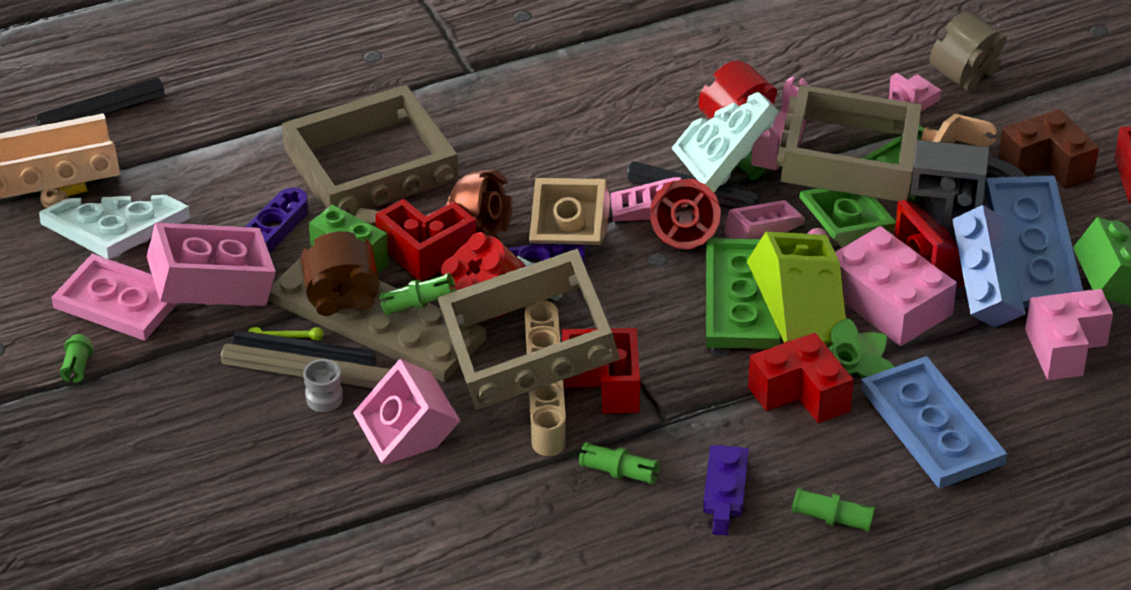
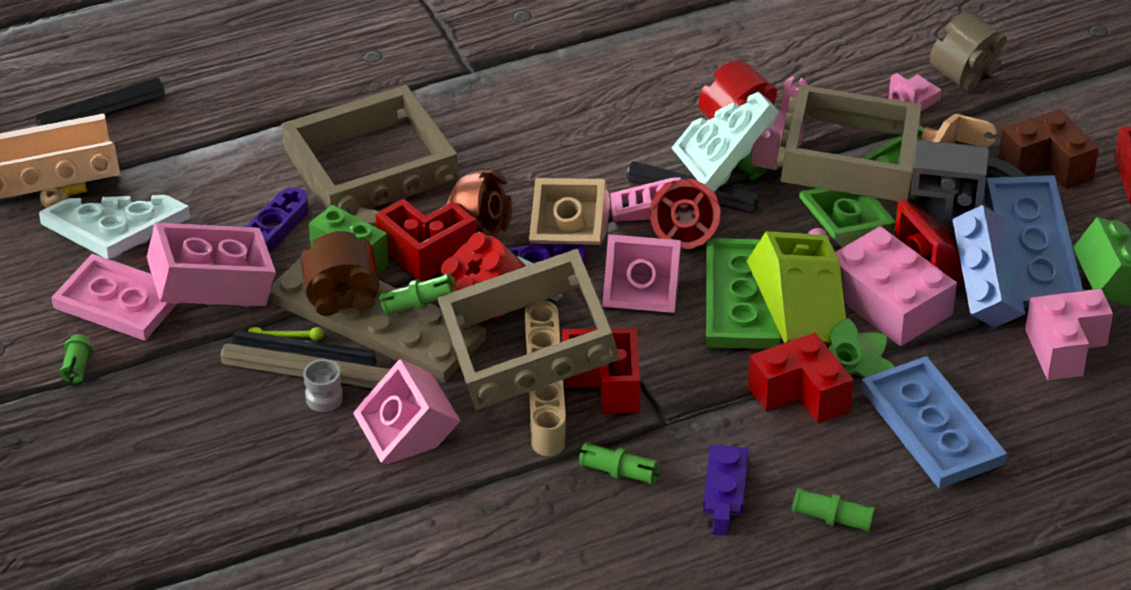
bright pink slope [724,200,805,239] -> none
none -> bright pink slope [602,234,681,313]

